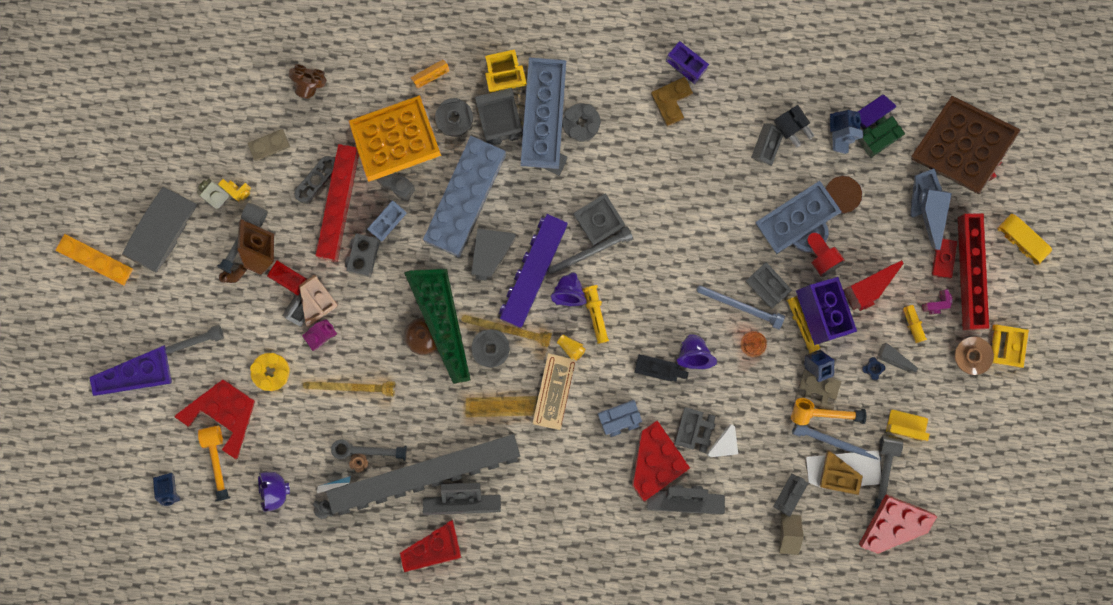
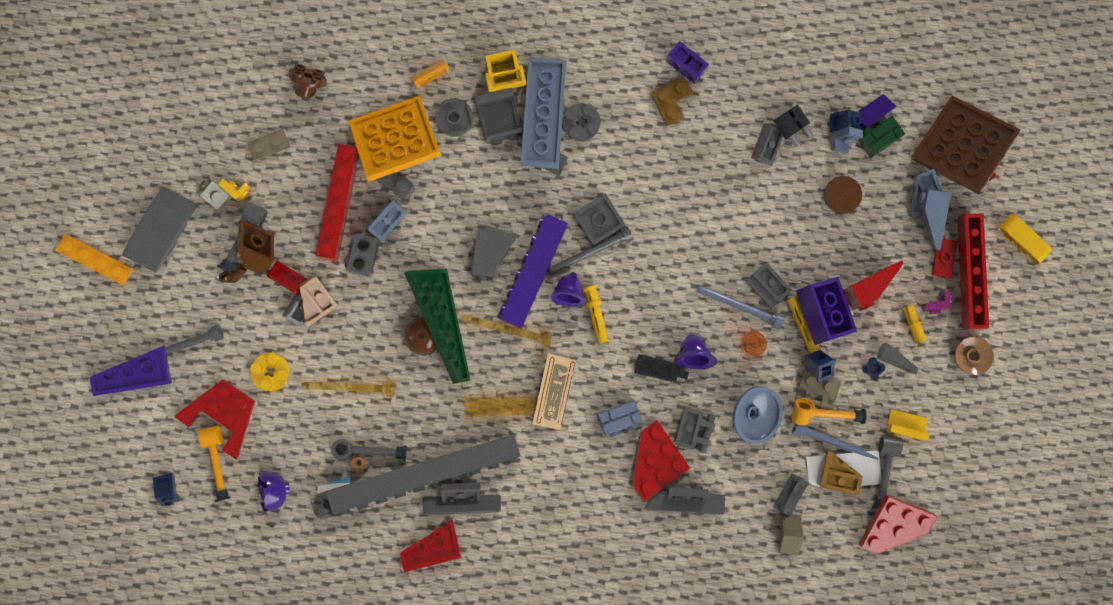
dark grey beam [294,156,335,203] -> none
magenta bracket [302,319,337,351] -> none
sand blue brick [423,136,506,258] -> none
dark grey plate [471,329,510,368] -> none
yellow cone [557,334,586,361] -> none
white slope [706,424,738,457] -> none
sand blue plate [755,181,845,277] -> none
yellow plate [991,324,1029,368] -> none
none -> sand blue dish [732,386,783,444]

